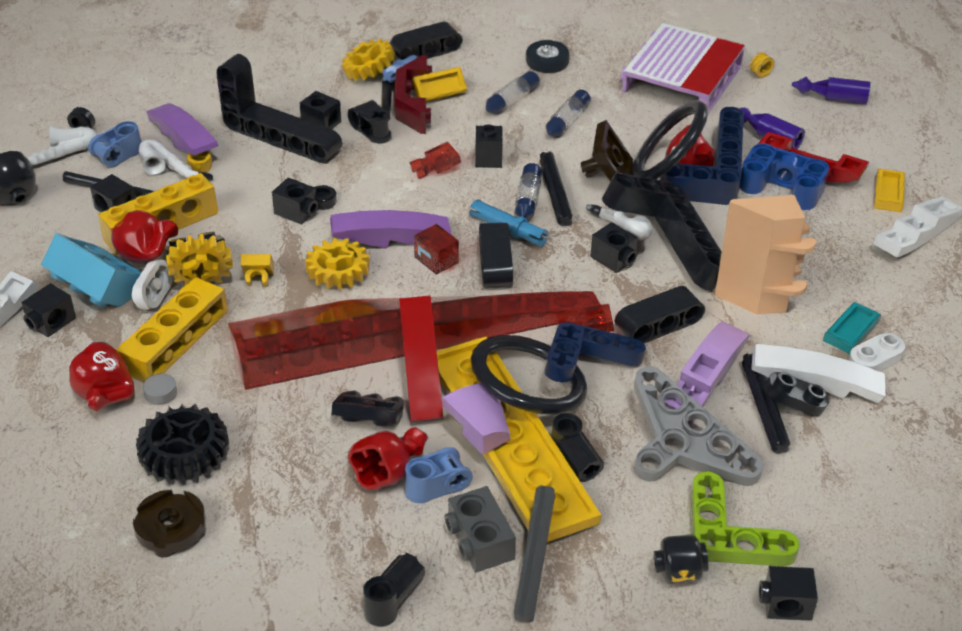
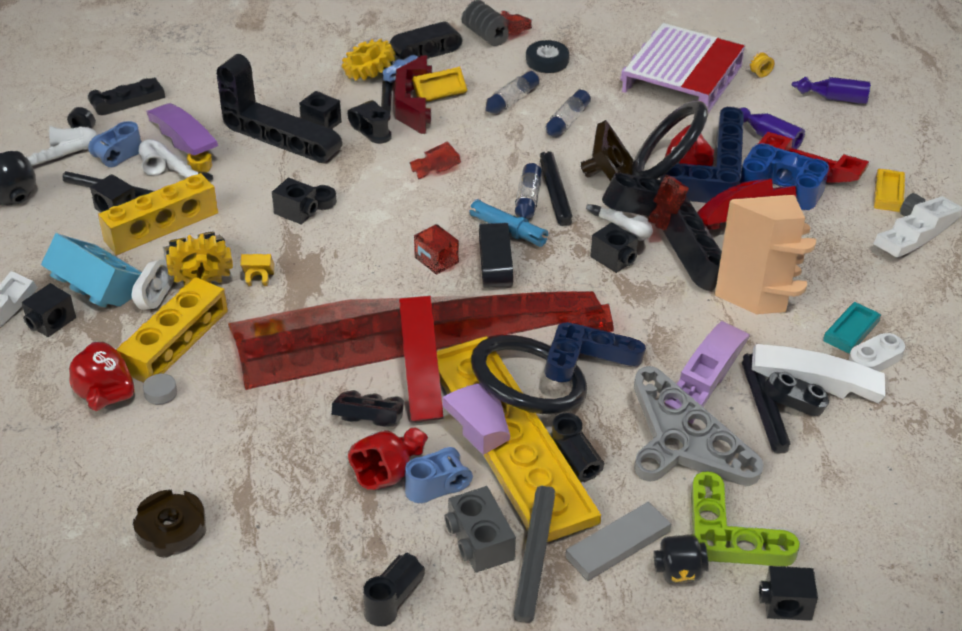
red piece [111,210,178,263] -> none
black gear [136,404,229,486] -> none
yellow gear [305,238,370,289] -> none
medium lavender slope [330,210,452,248] -> none
black brick [475,124,503,168] -> none
black beam [614,286,705,343] -> none
none -> black plate [88,77,165,116]
none -> dark grey piece [461,0,509,46]
none -> clear red plate [501,10,532,35]
none -> light grey tile [565,502,671,581]
none -> clear red plate [648,175,689,231]
none -> red slope [697,179,796,230]
none -> dark grey axle [900,193,926,217]

